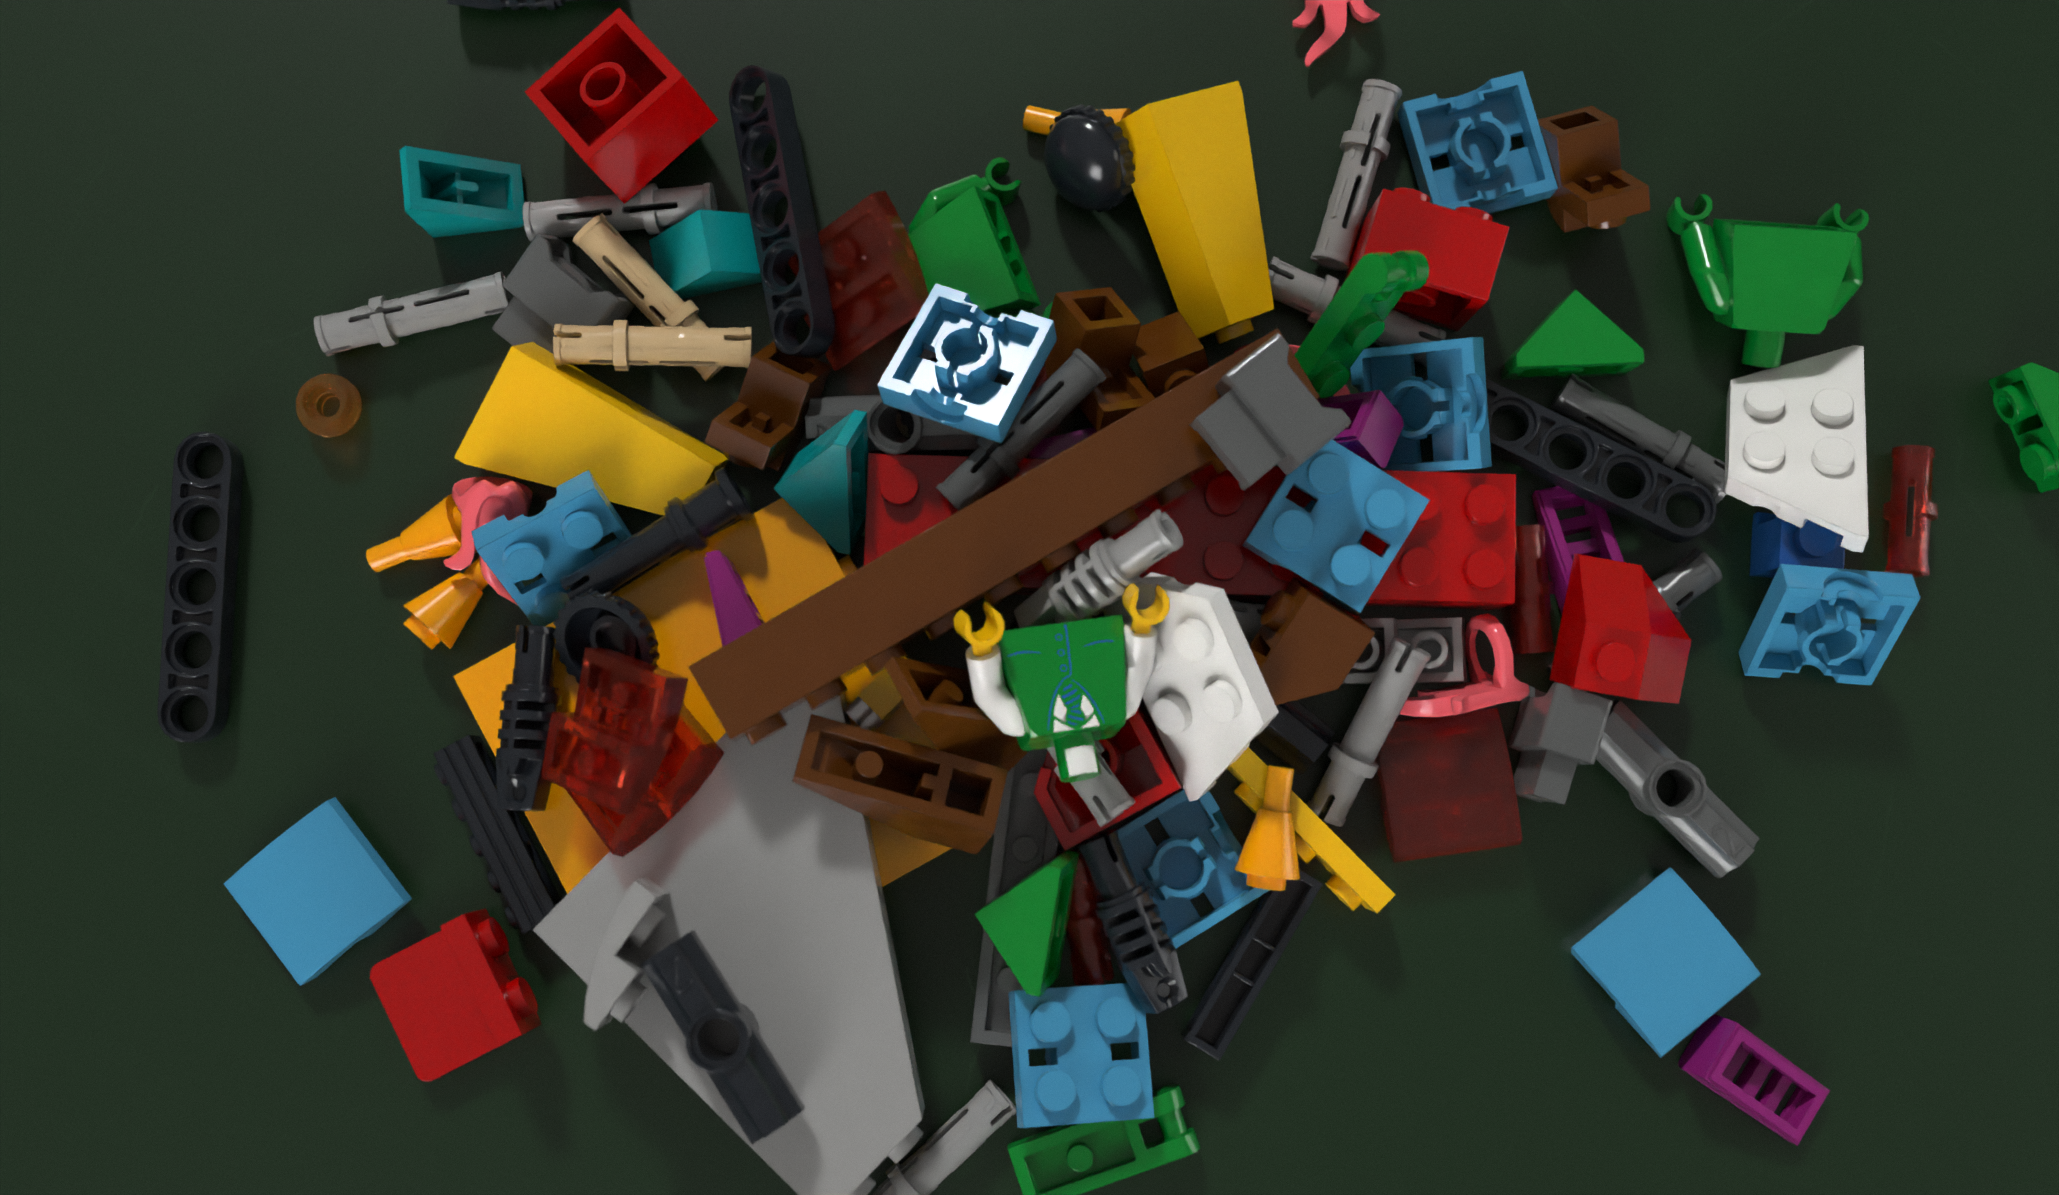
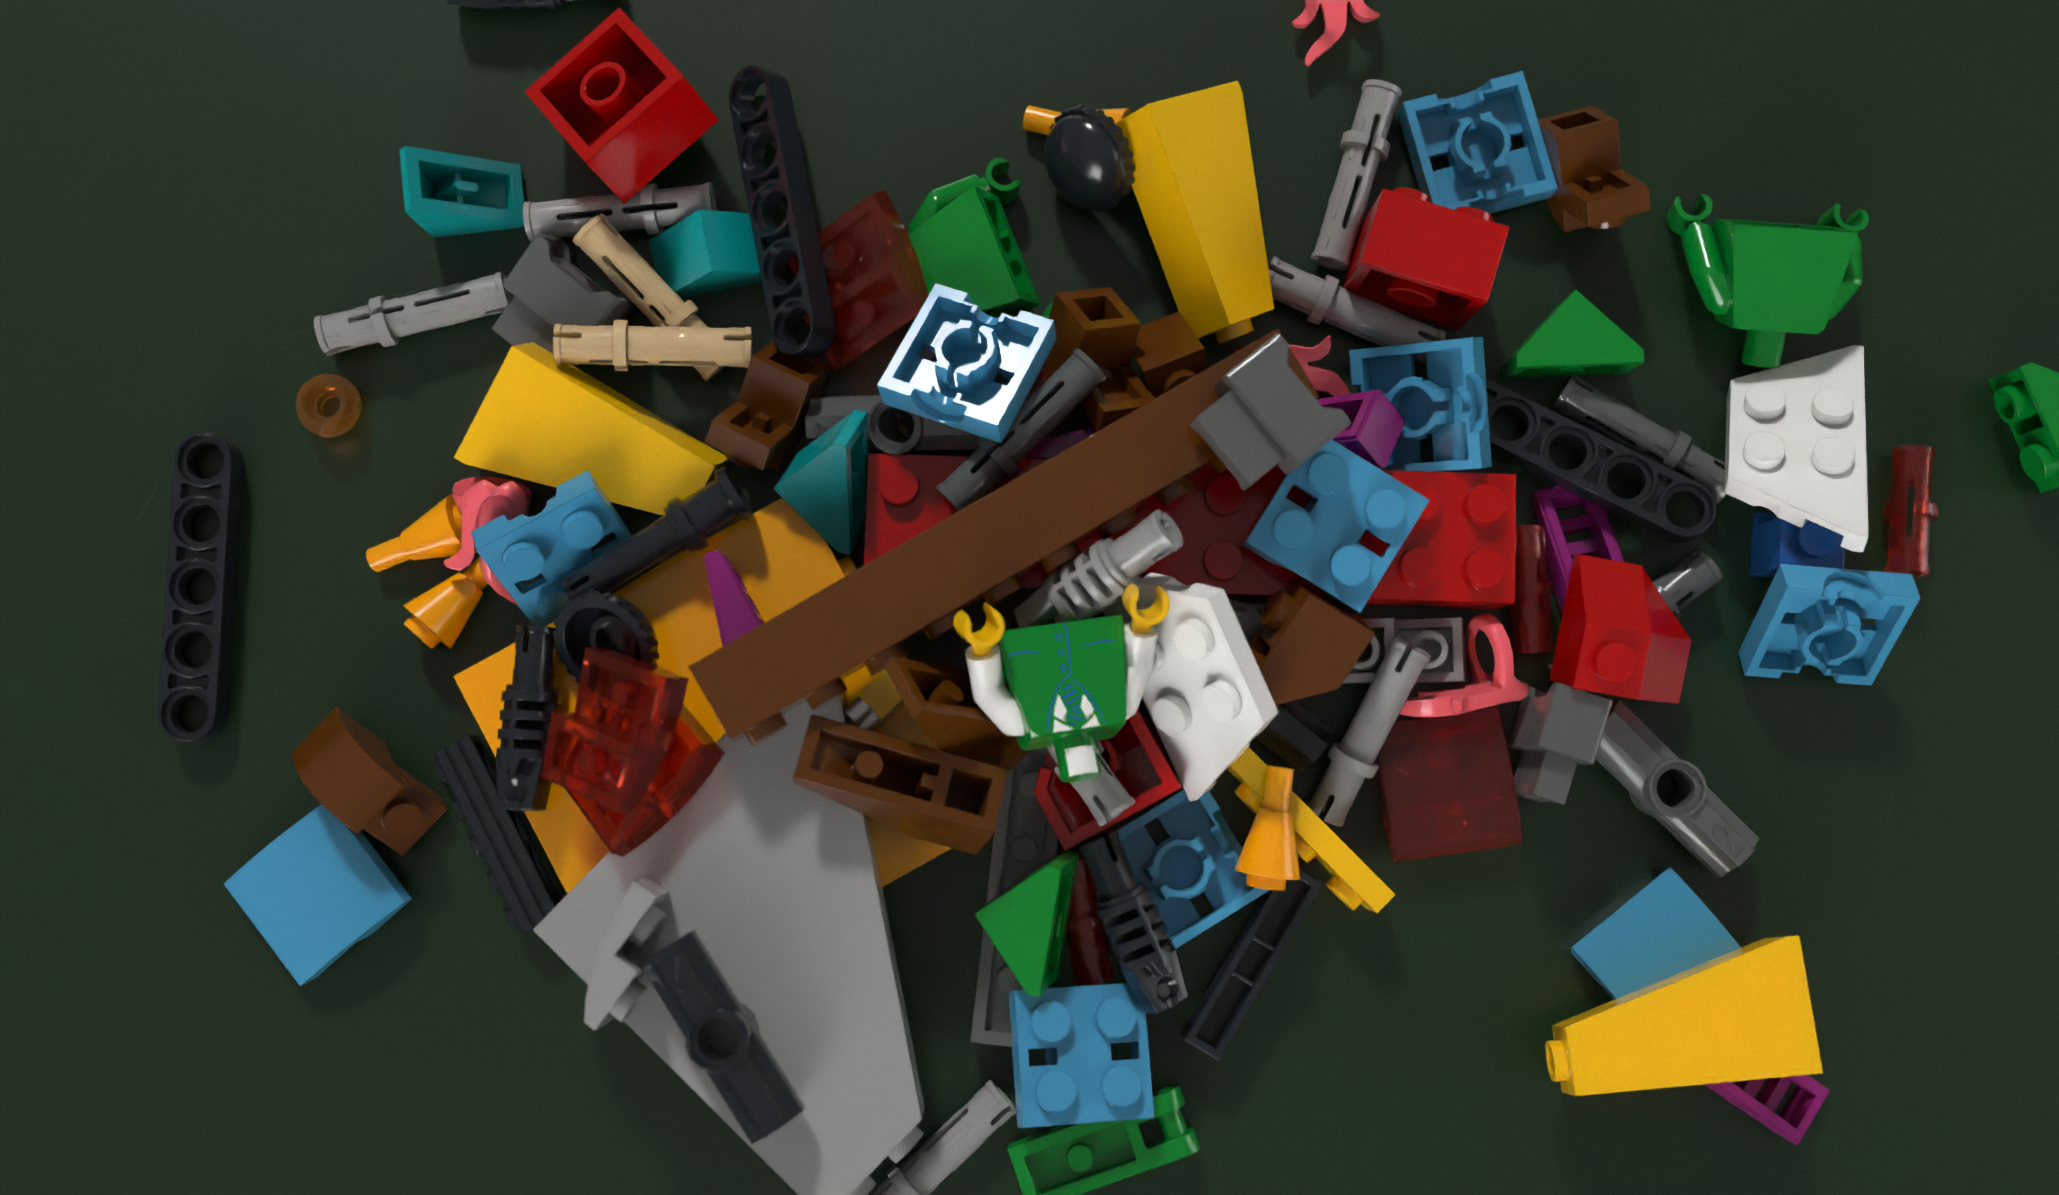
red bracket [370,908,542,1082] -> none
green plate [1295,250,1429,398] -> none
none -> reddish brown brick [291,707,448,856]
none -> yellow slope [1545,935,1823,1096]

